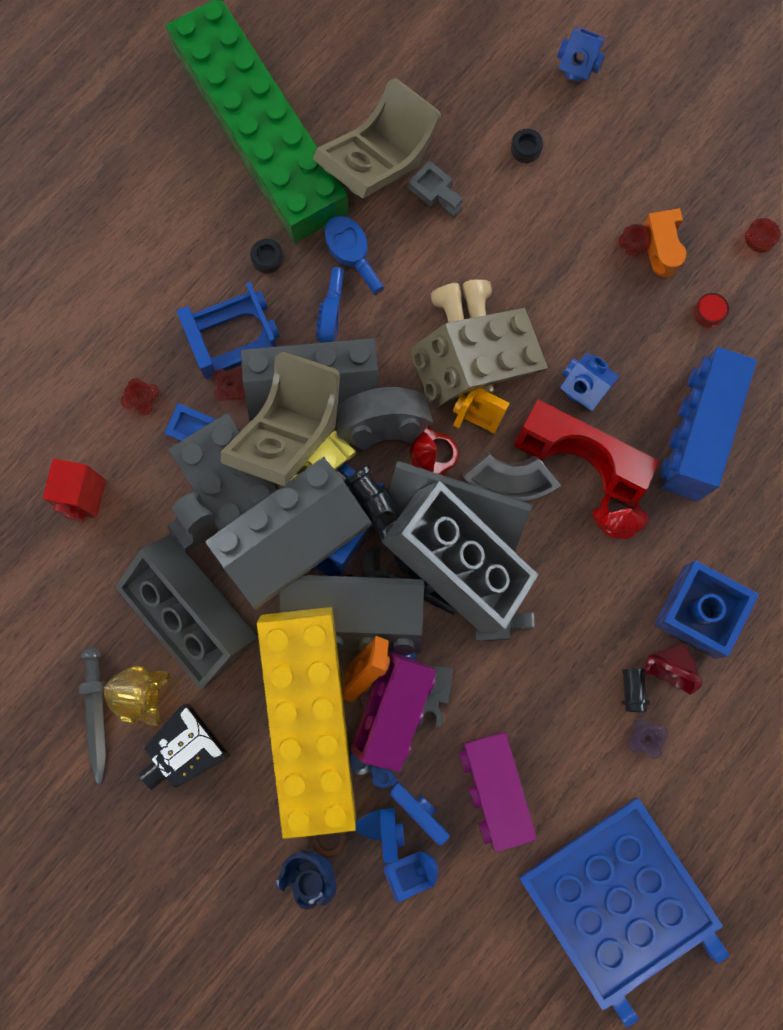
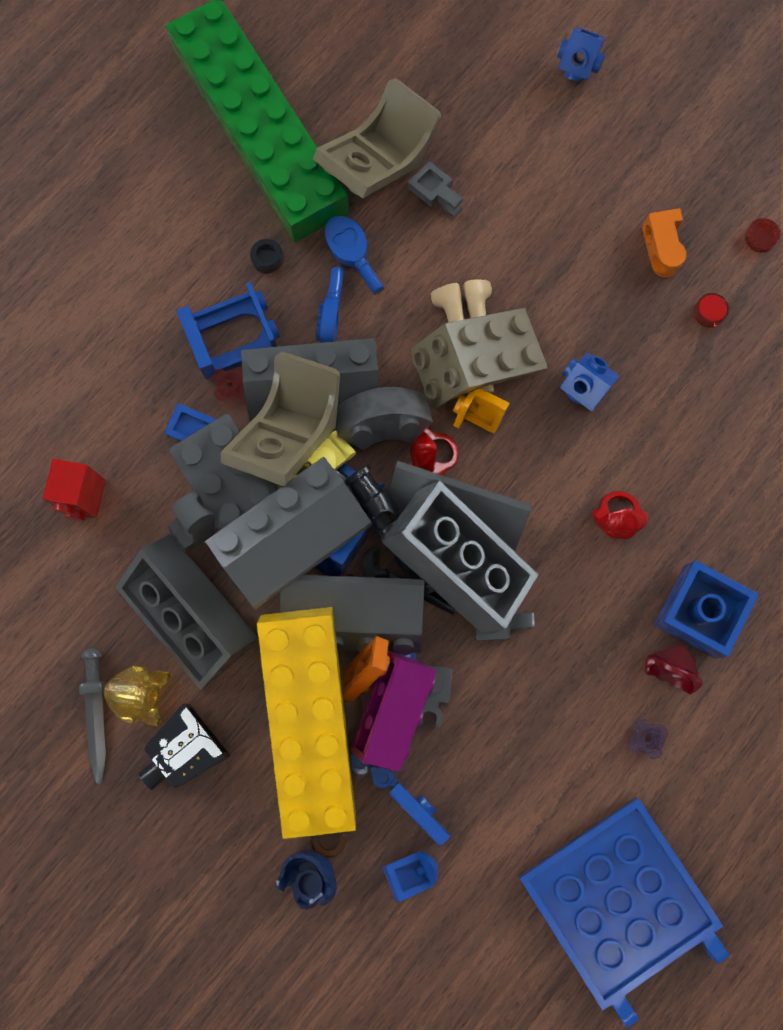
clear red plate [121,378,159,415] -> none
blue plate [356,808,405,863] -> none
magenta brick [458,732,537,852] -> none
flat silver brick [462,452,561,501] -> none
black tile [511,129,543,163] -> none
red arch [514,400,659,508] -> none
clear red plate [619,224,651,256] -> none
black pin [621,668,650,712] -> none
blue brick [659,347,757,501] -> none

